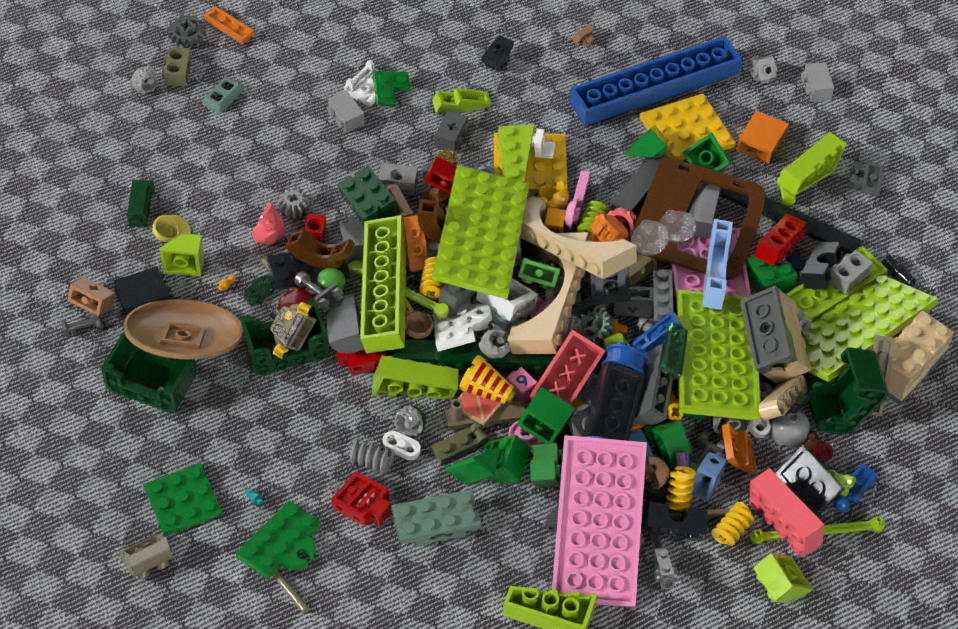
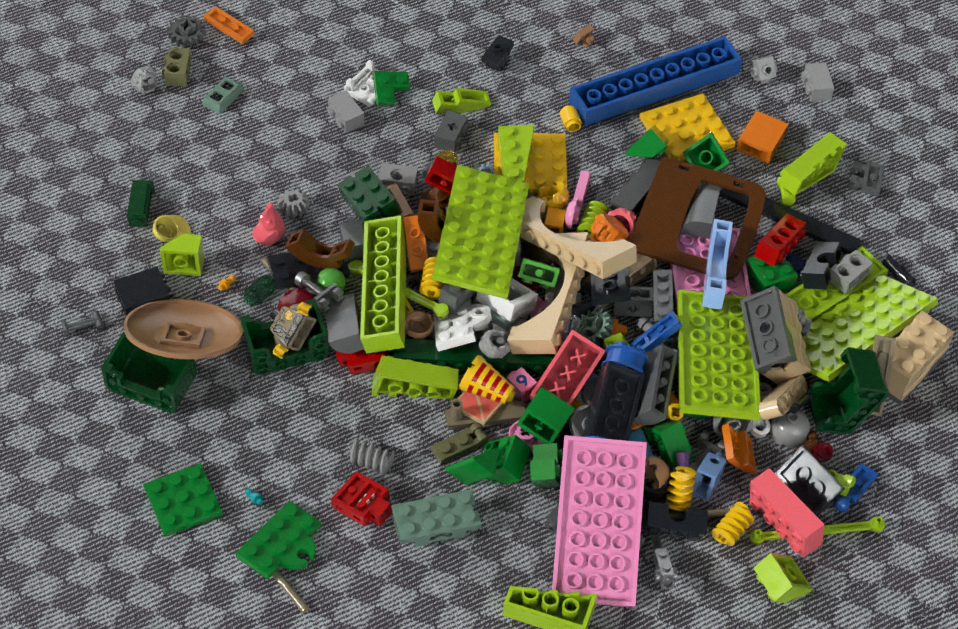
nougat brick [67,277,115,316] -> none
dark tan brick [119,534,173,579] -> none
red brick [304,214,327,243] -> none
white plate [383,431,420,460] -> none
light grey piece [394,405,427,437] -> none
white bracket [531,129,556,158] -> none
clear dish [631,219,669,255] -> none
clear dish [658,210,696,242] -> none
clear green plate [660,322,688,379] -> none
none -> yellow brick [559,105,581,132]

